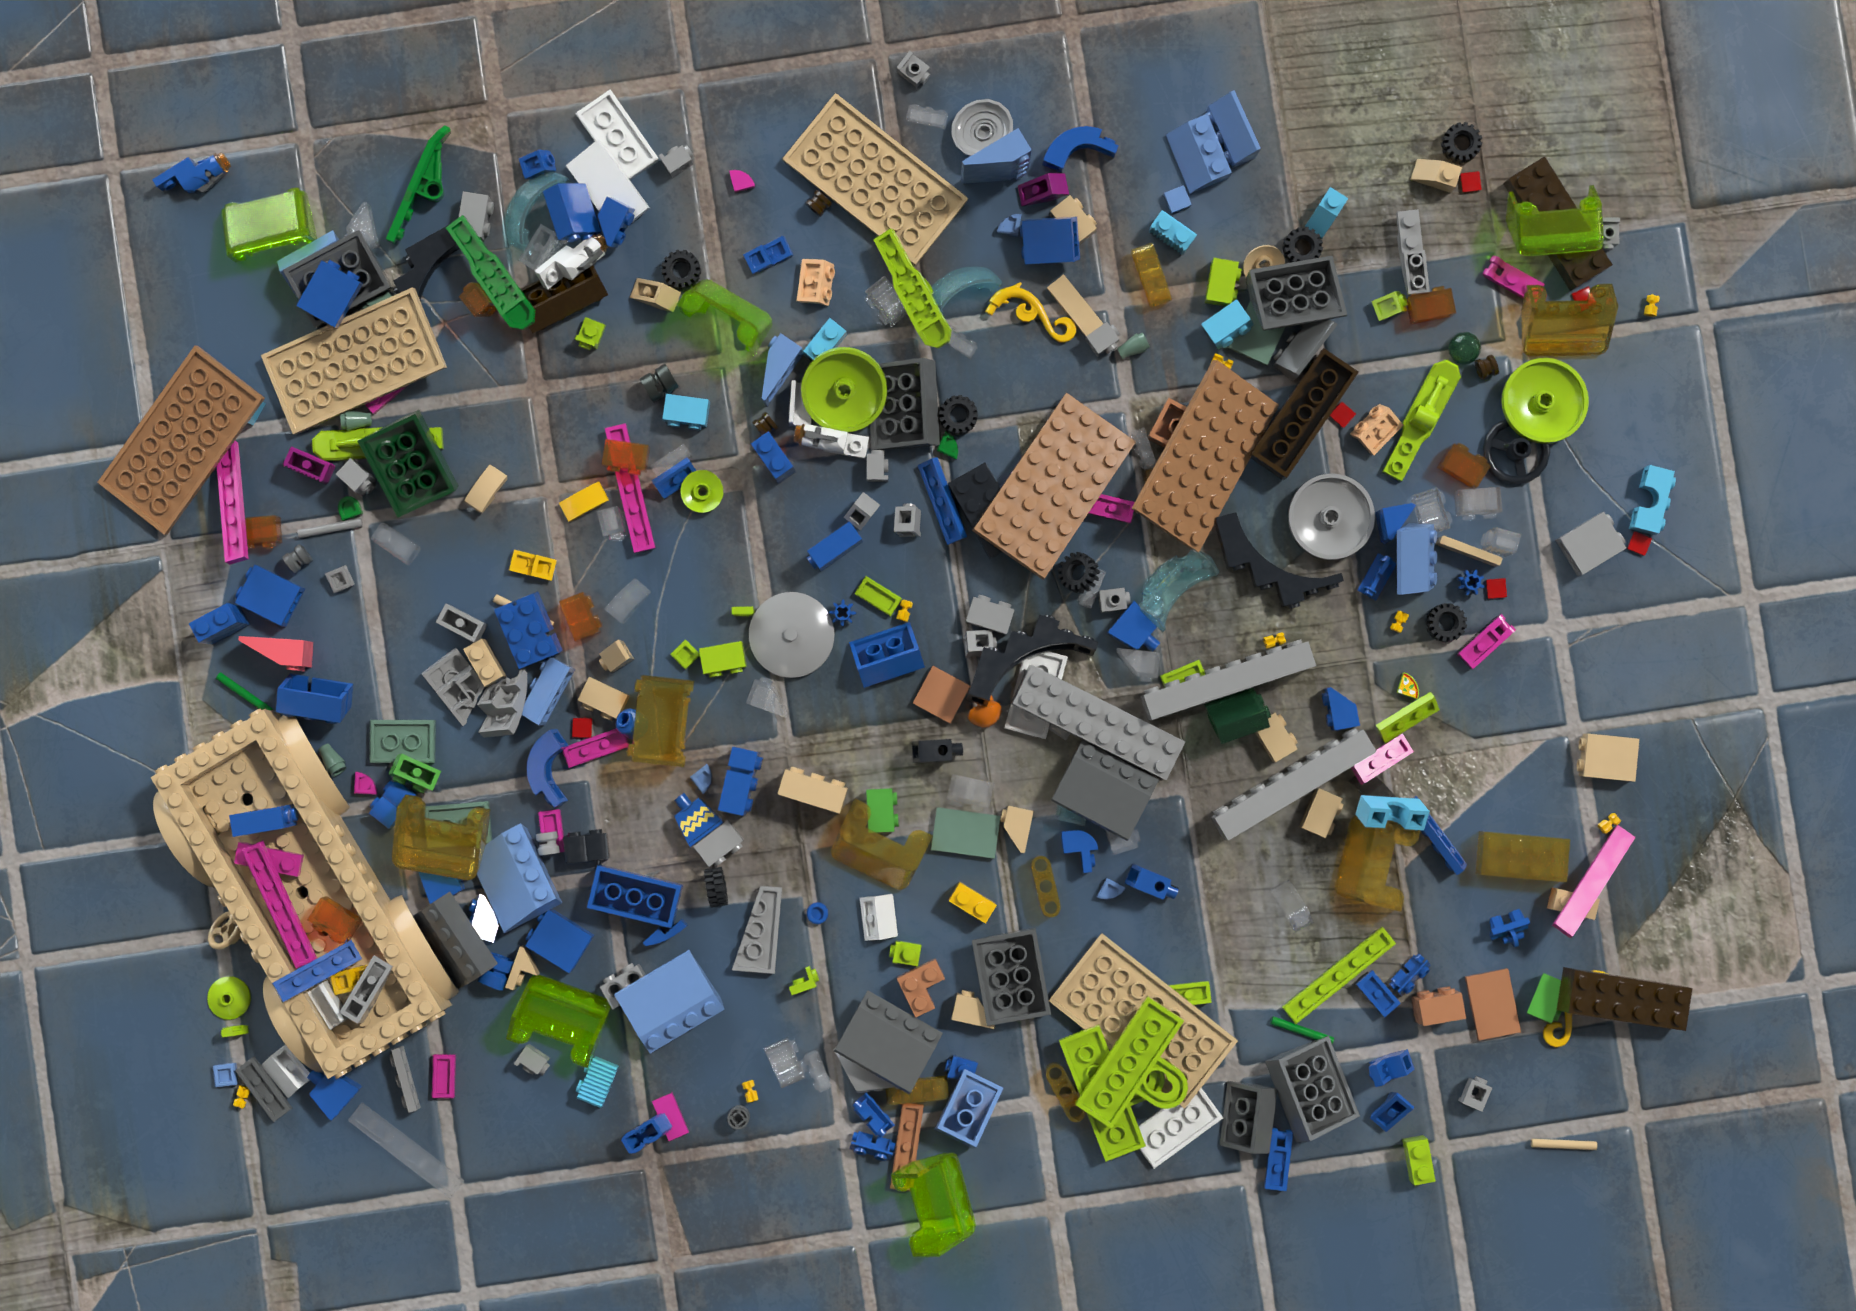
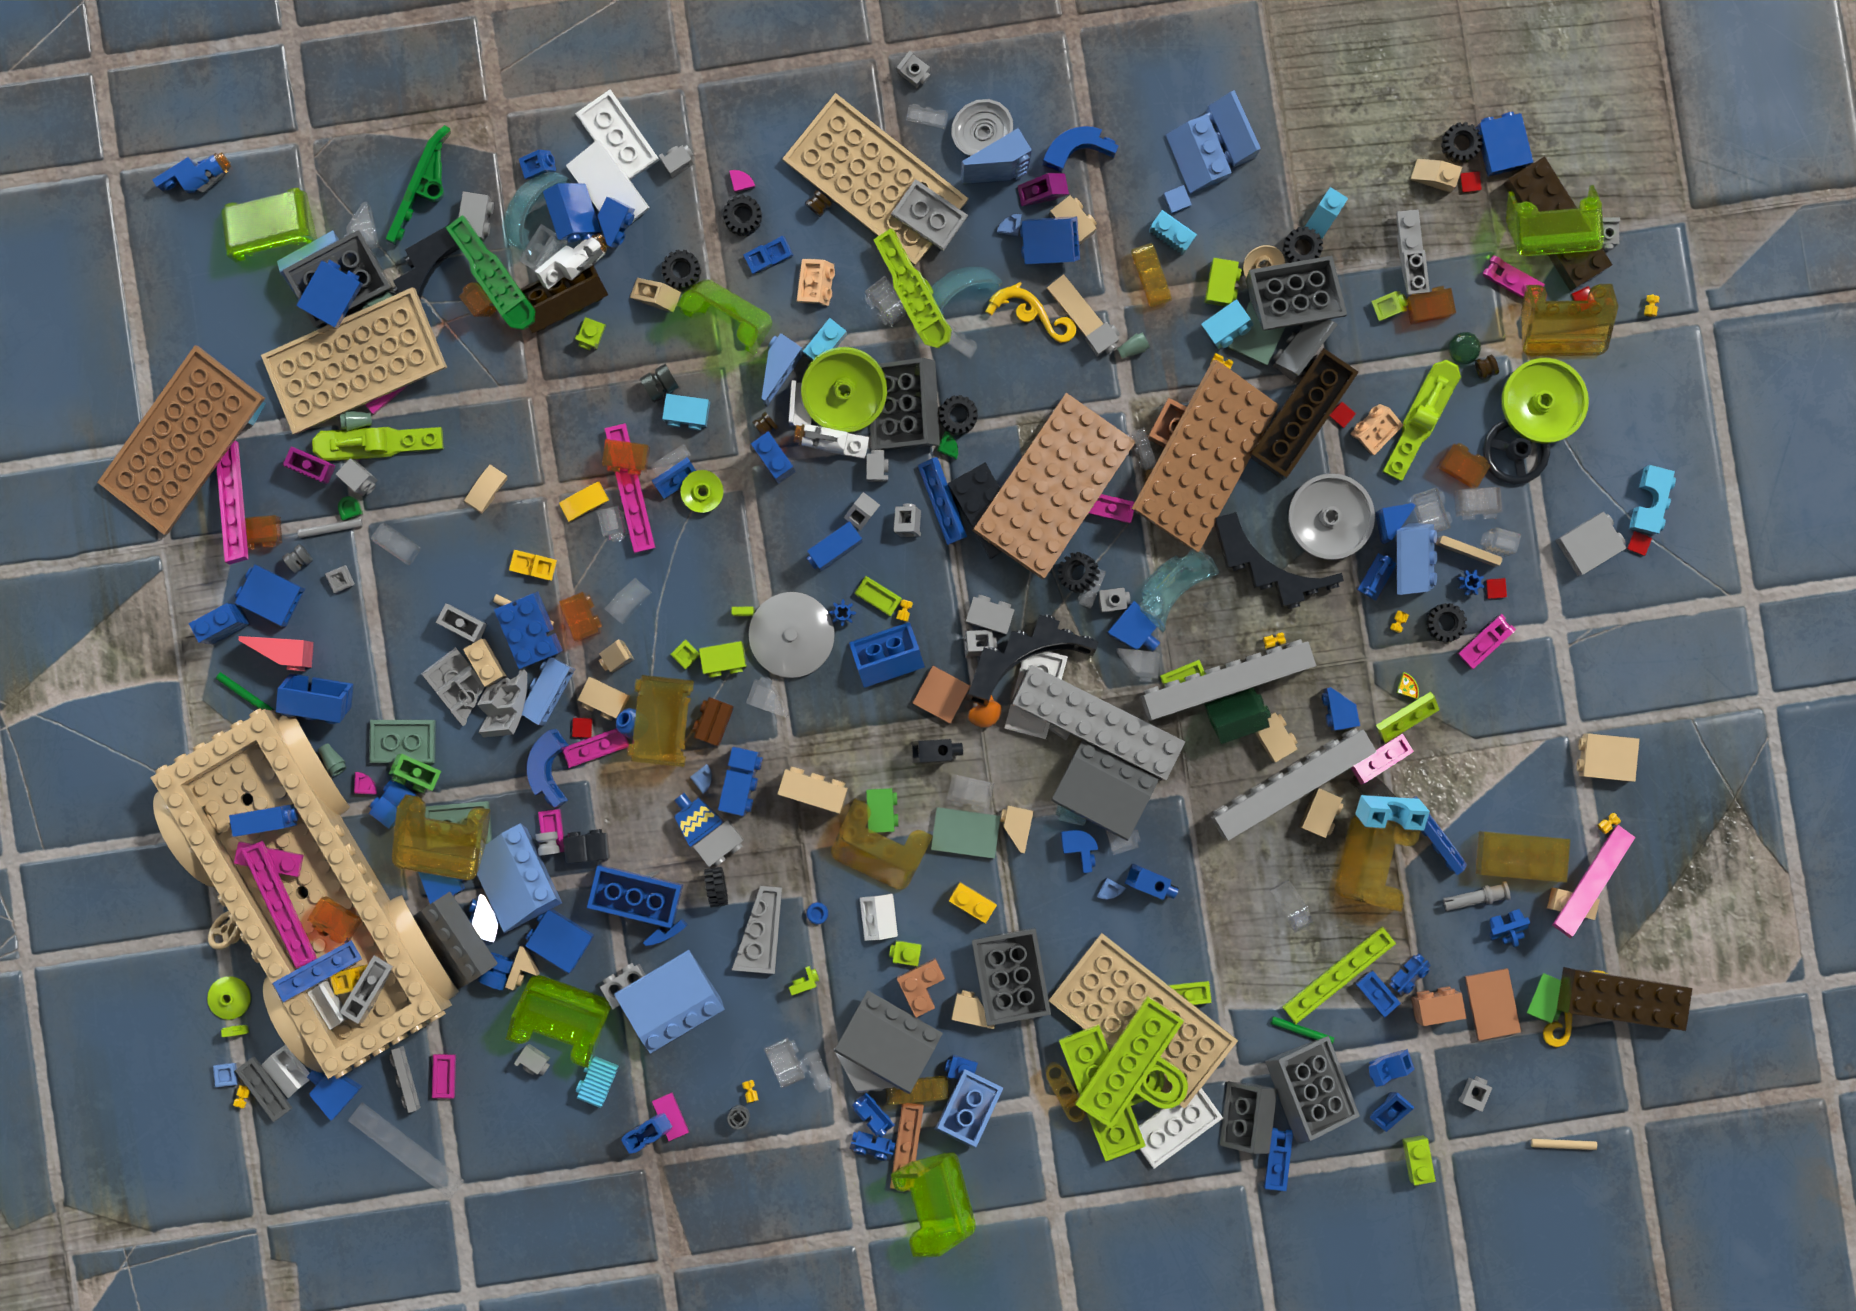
dark green slope [357,410,459,518] -> none
clear yellow beam [1031,855,1061,917] -> none
none -> reddish brown brick [692,697,734,746]
none -> black tyre [723,195,762,236]
none -> light grey tile [891,179,968,251]
none -> light grey pin [1443,881,1511,912]
none -> blue brick [1476,112,1533,177]

